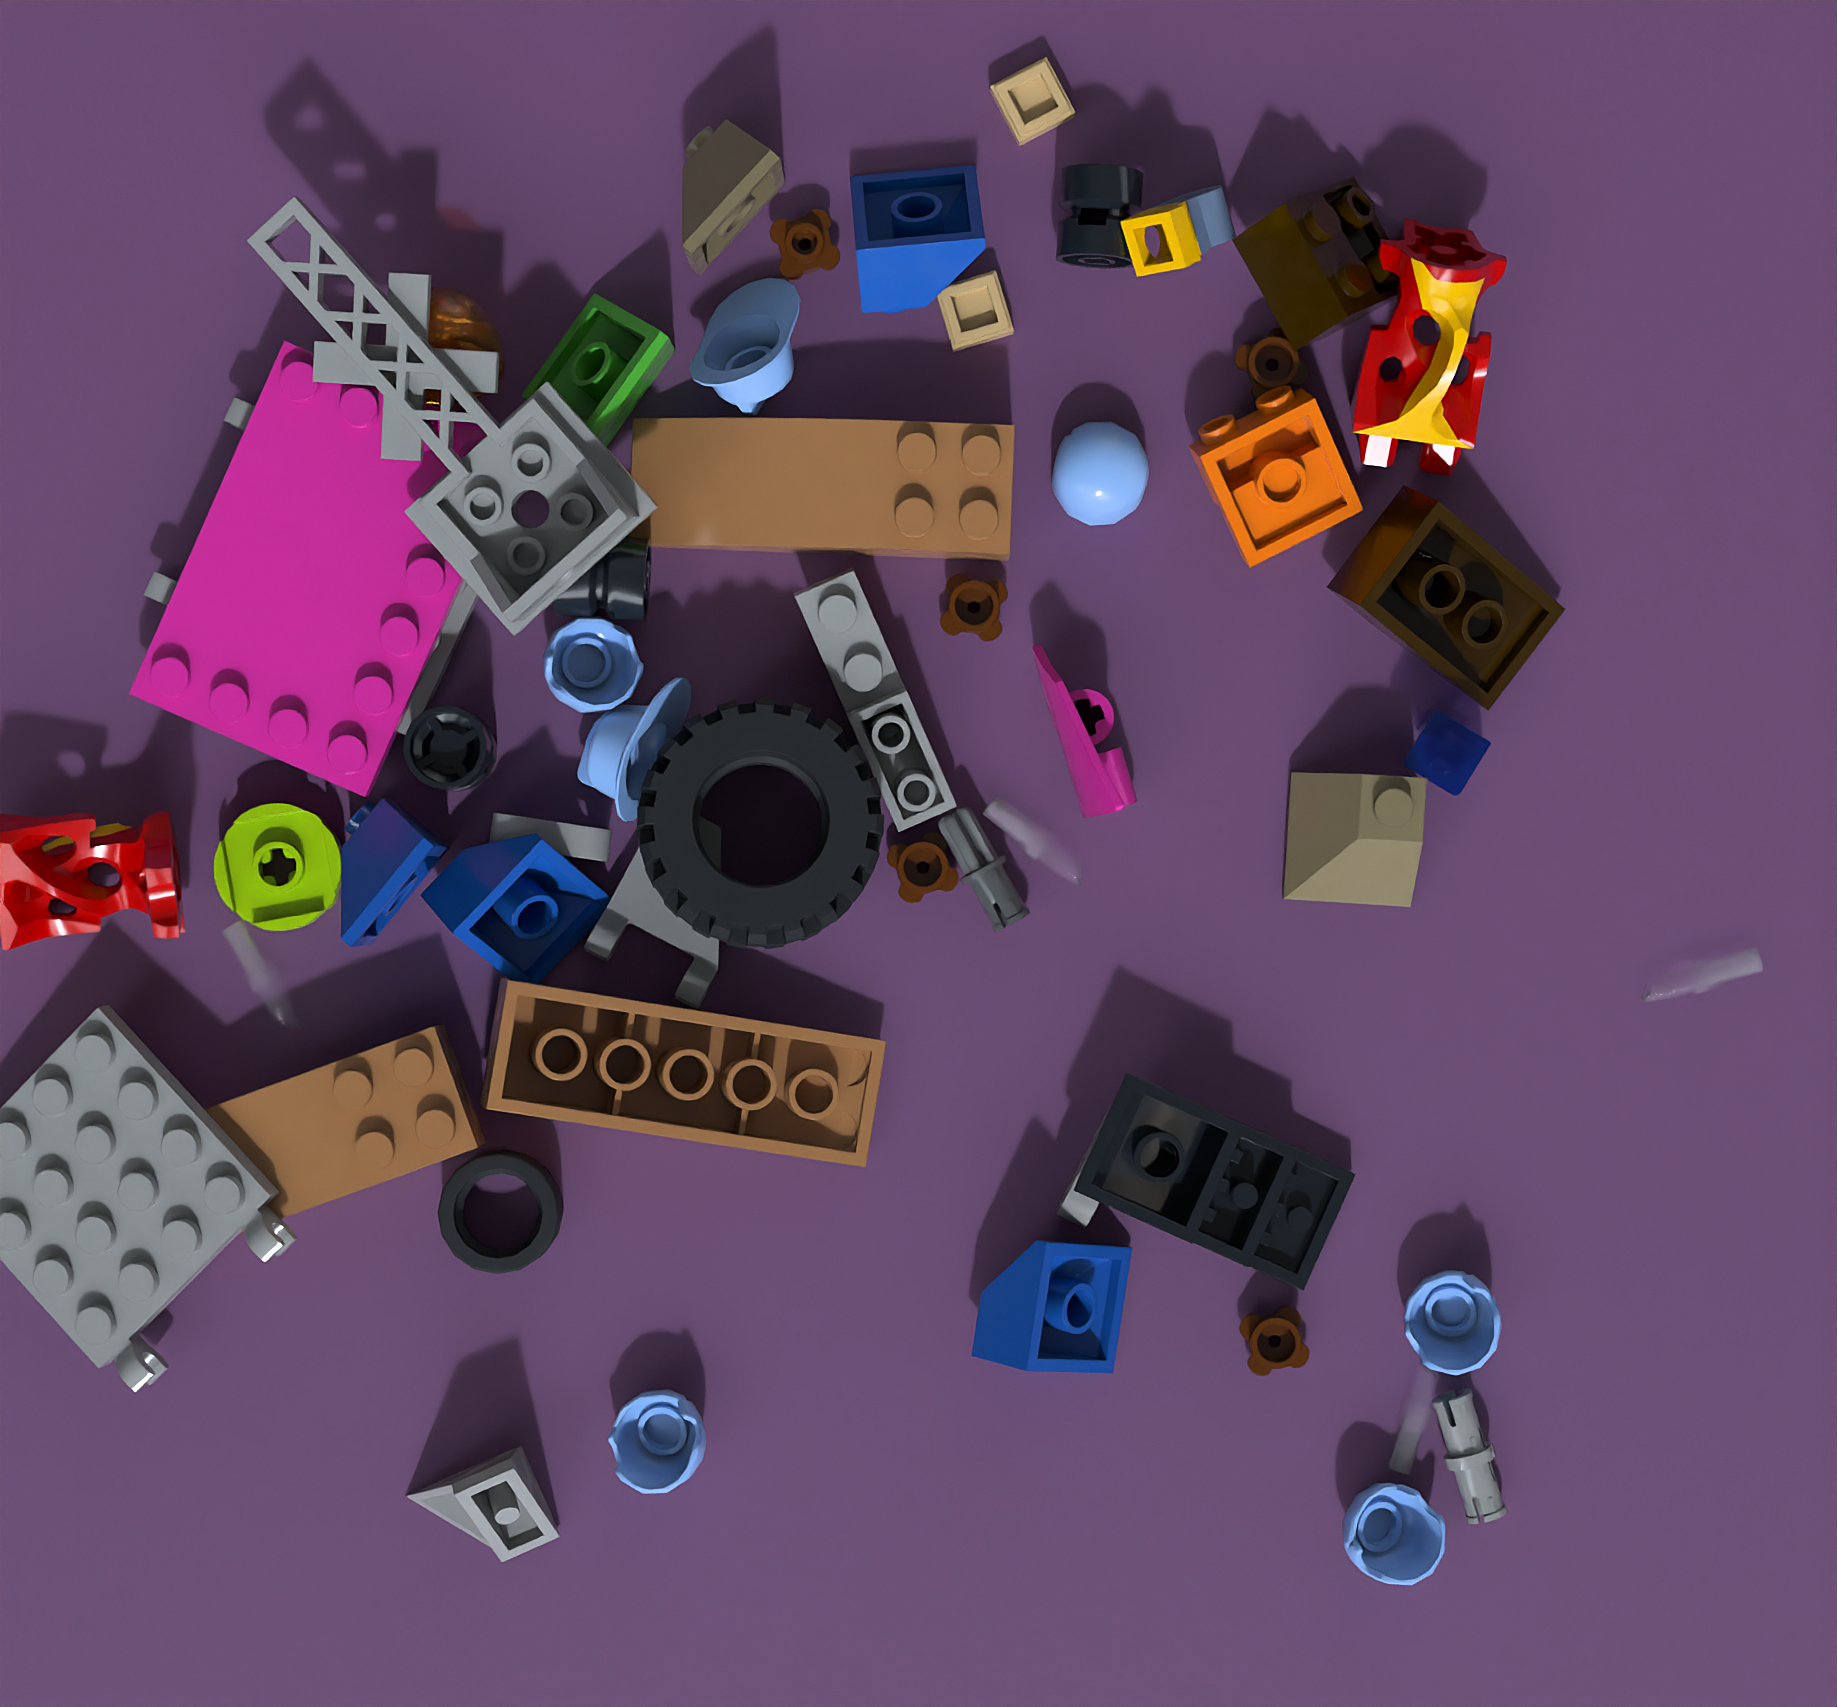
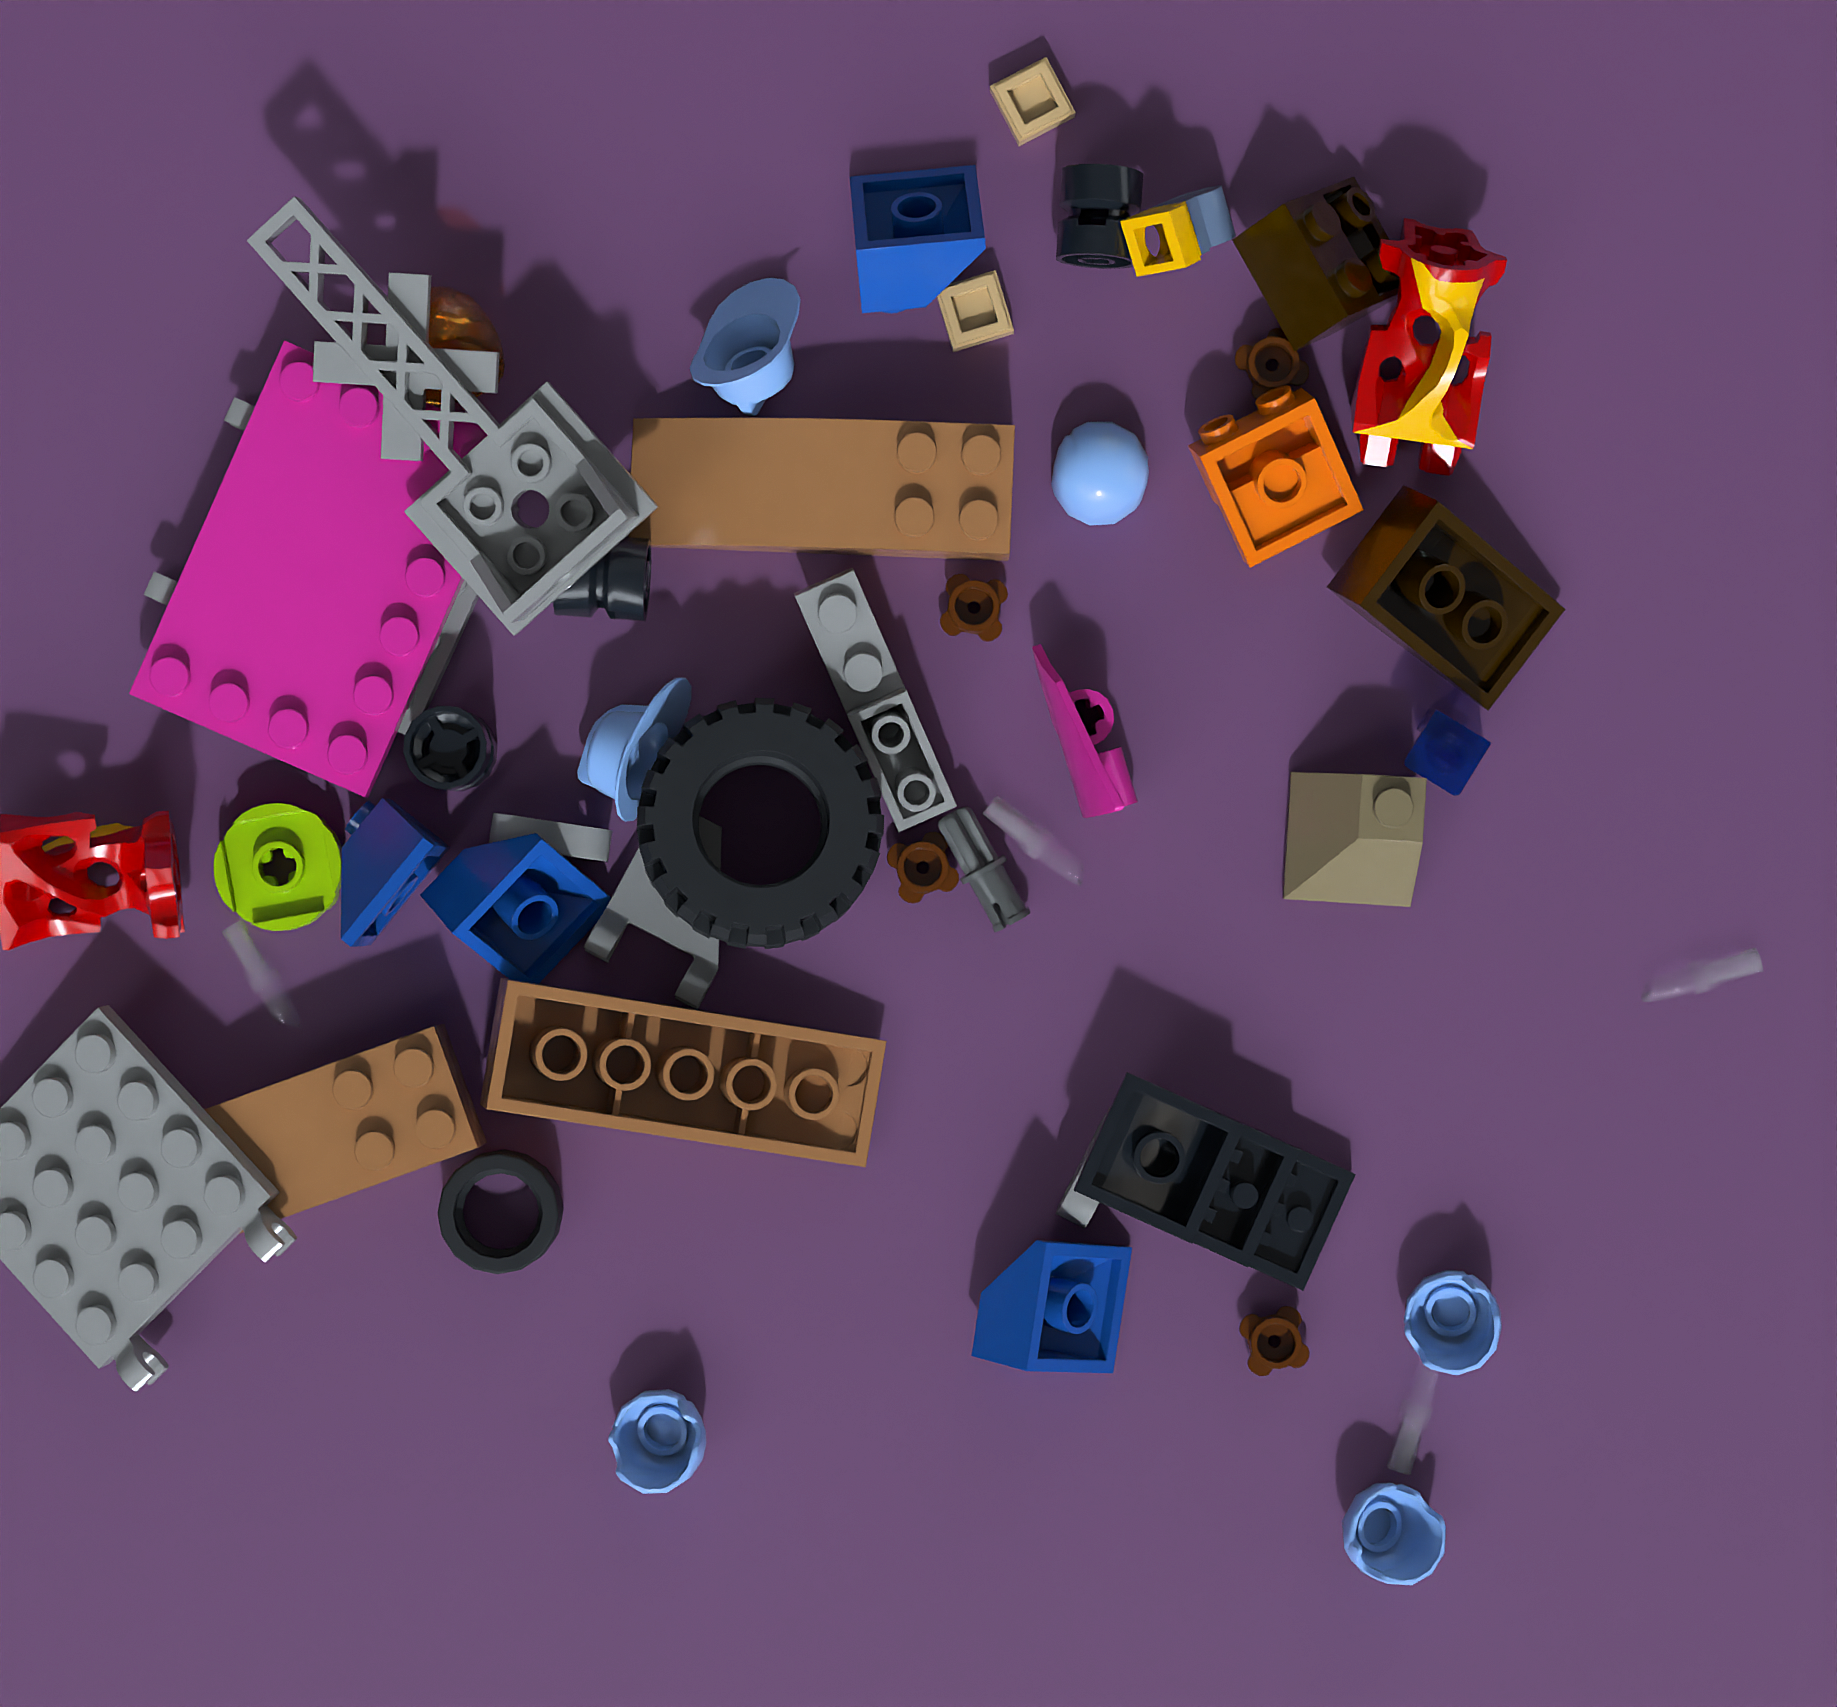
light grey slope [406,1445,560,1562] -> none
bright green slope [521,293,675,447] -> none
light blue hair [542,616,644,713] -> none
dark tan slope [682,119,785,276] -> none
reddish brown plate [770,209,840,280] -> none
light grey pin [1431,1388,1507,1524] -> none

